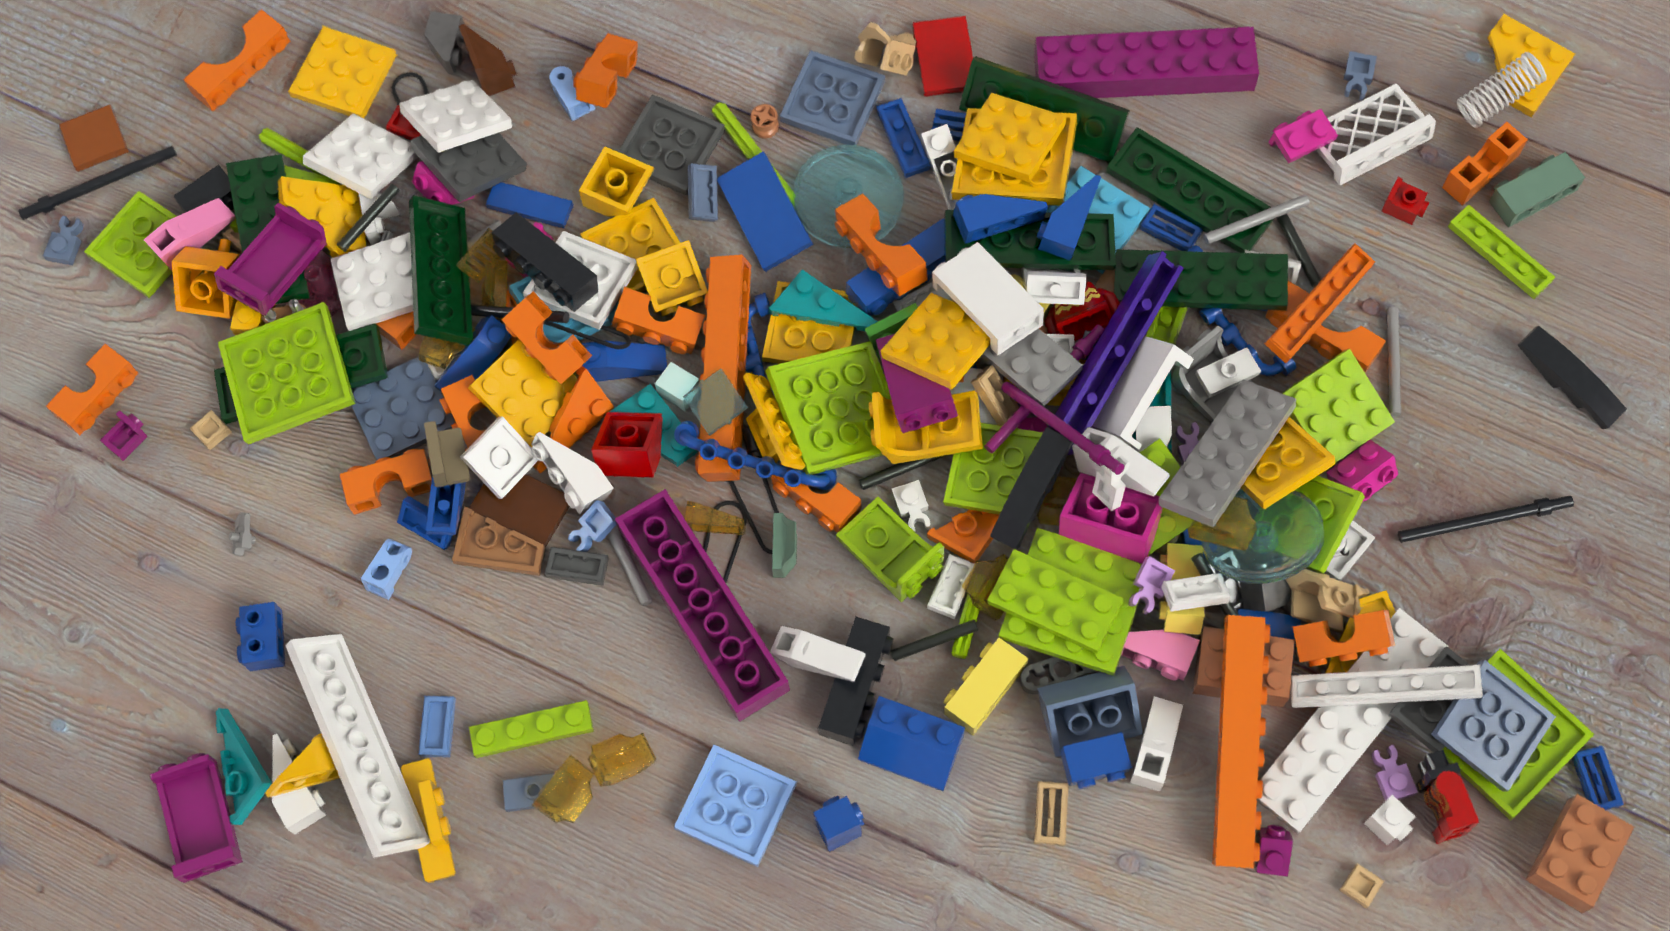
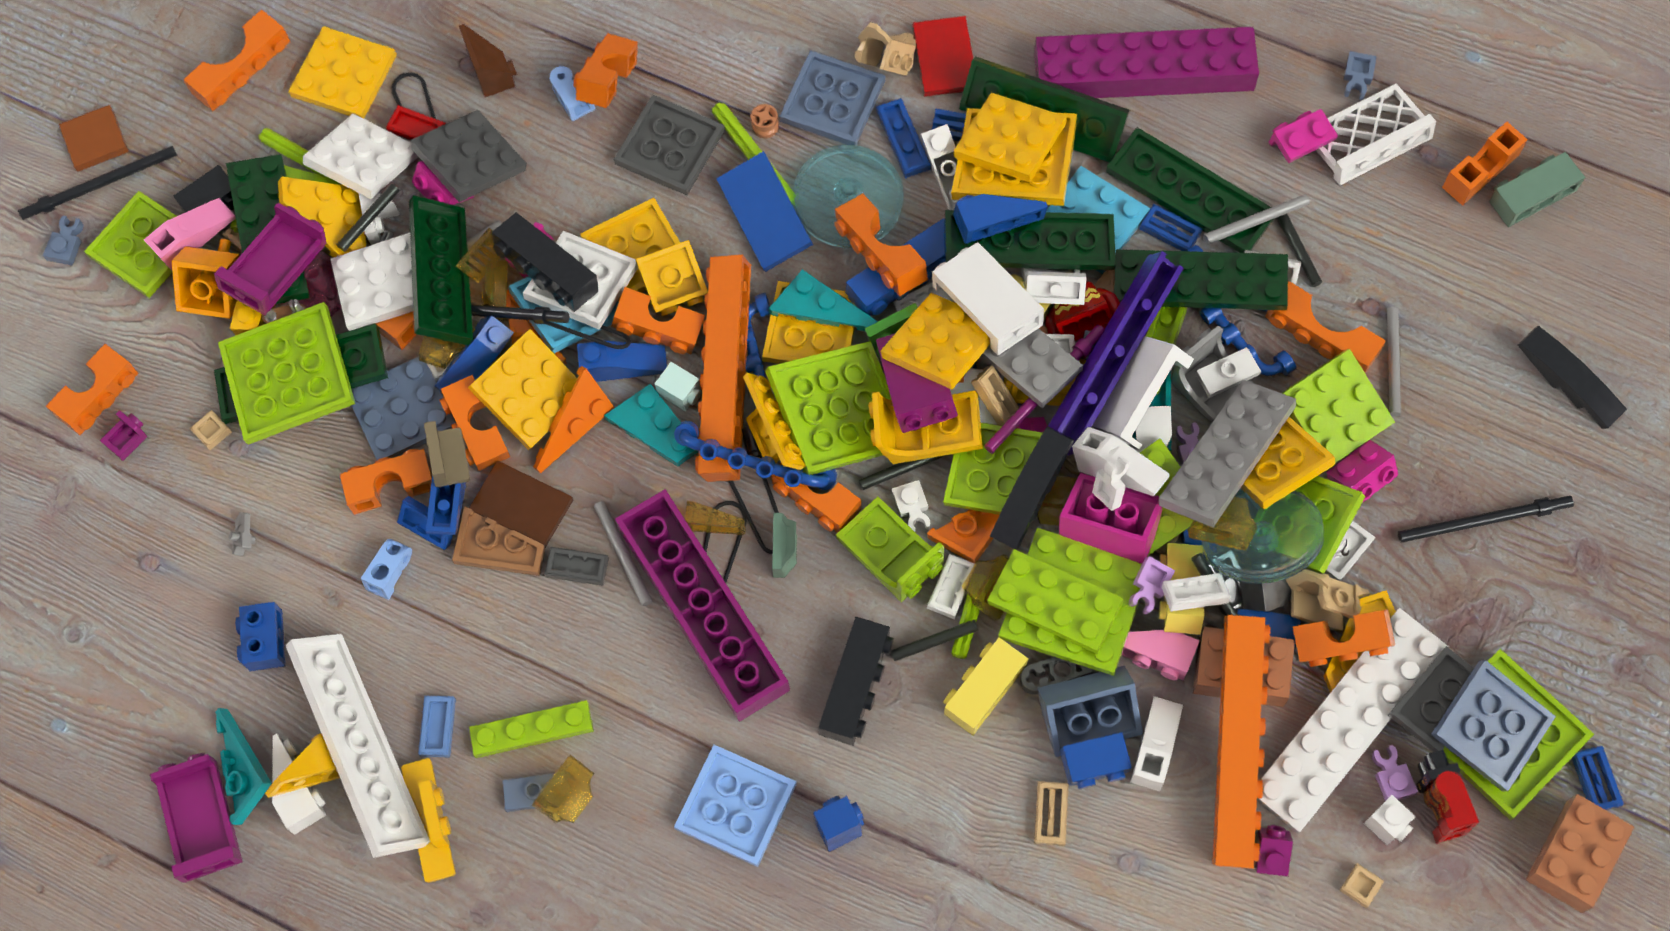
white plate [399,80,512,153] -> none
flat silver slope [424,11,465,75] -> none
white tile [460,416,538,499] -> none
blue tile [486,182,573,229] -> none
orange arch [501,291,592,384] -> none
white slope [531,432,614,515] -> none
medium blue plate [568,500,617,552] -> none
yellow slope [579,146,654,217] -> none
clear yellow slope [587,733,656,787] -> none
red slope [591,412,663,478] -> none
clear light blue piece [683,368,748,436] -> none
sand blue plate [688,163,718,222] -> none
white slope [770,626,866,682] -> none
blue slope [858,696,965,792] -> none
magenta bar [1001,381,1125,475] -> none
blue slope [1037,175,1101,261] -> none
orange tile [1264,243,1375,364] -> none
white tile [1291,665,1483,708] -> none
red brick [1381,177,1430,225] -> none
lime plate [1448,205,1555,299] -> none
white piece [1457,52,1547,128] -> none
yellow plate [1487,14,1575,118] -> none

